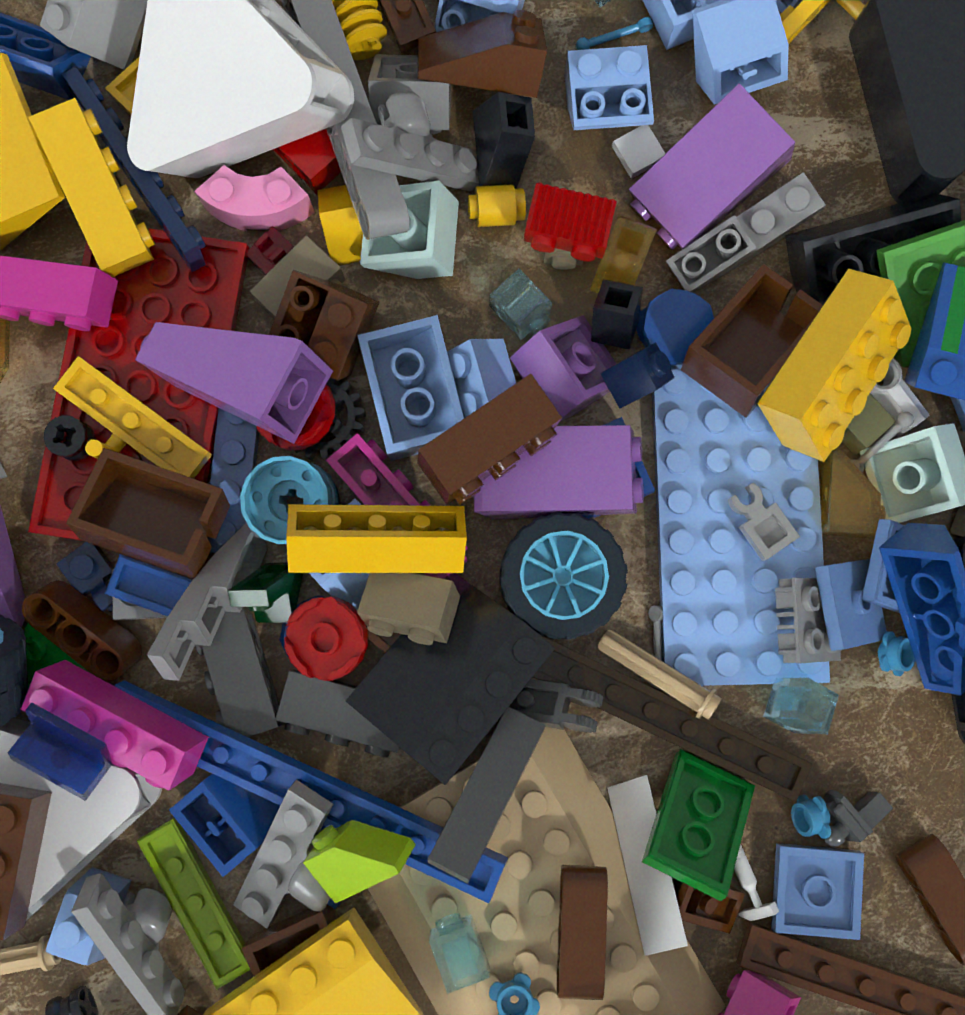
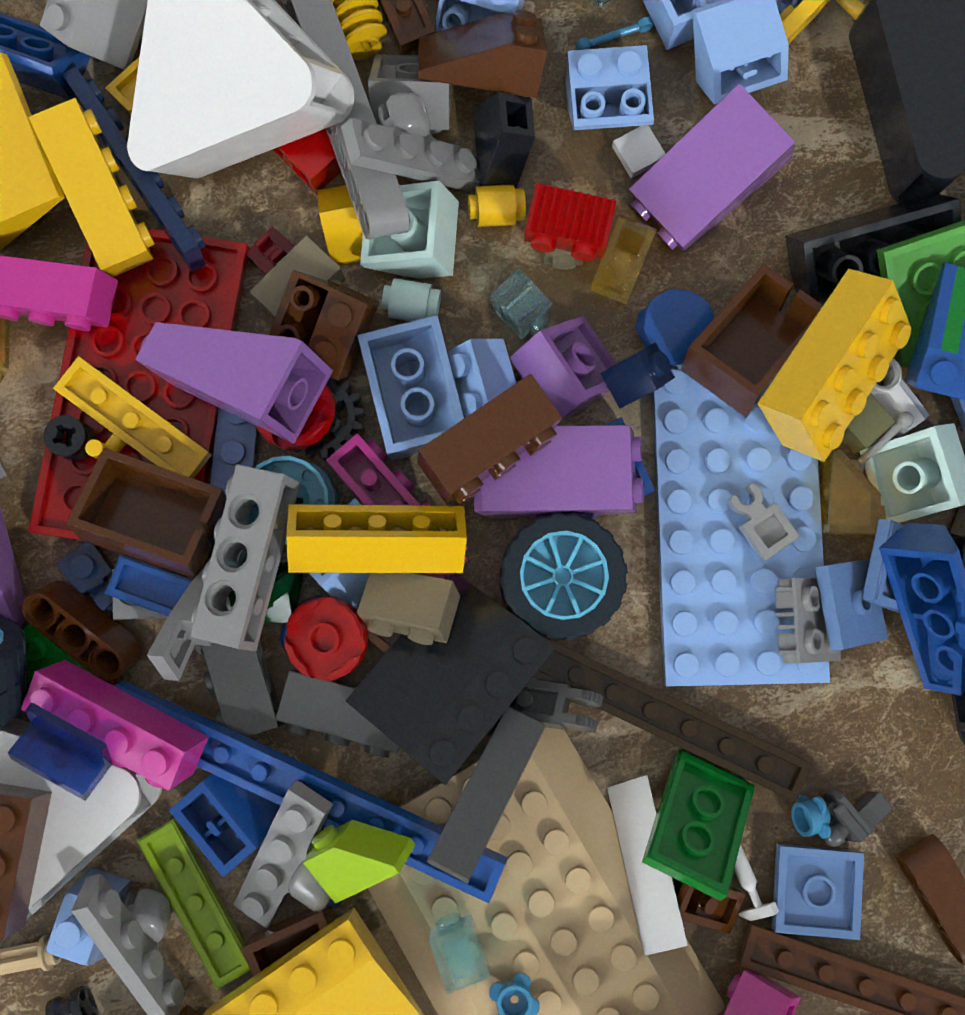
bright pink brick [194,165,315,231] -> none
reddish brown beam [557,865,608,1000] -> none
black brick [591,279,643,350] -> none
tan axle [598,629,722,720] -> none
light grey hinge [648,605,663,691] -> none
light grey slope [666,172,826,292] -> none
clear light blue brick [763,678,839,735] -> none
dark azure plate [878,631,915,676] -> none
none -> light grey brick [190,464,300,651]
none -> light aqua brick [381,278,441,322]

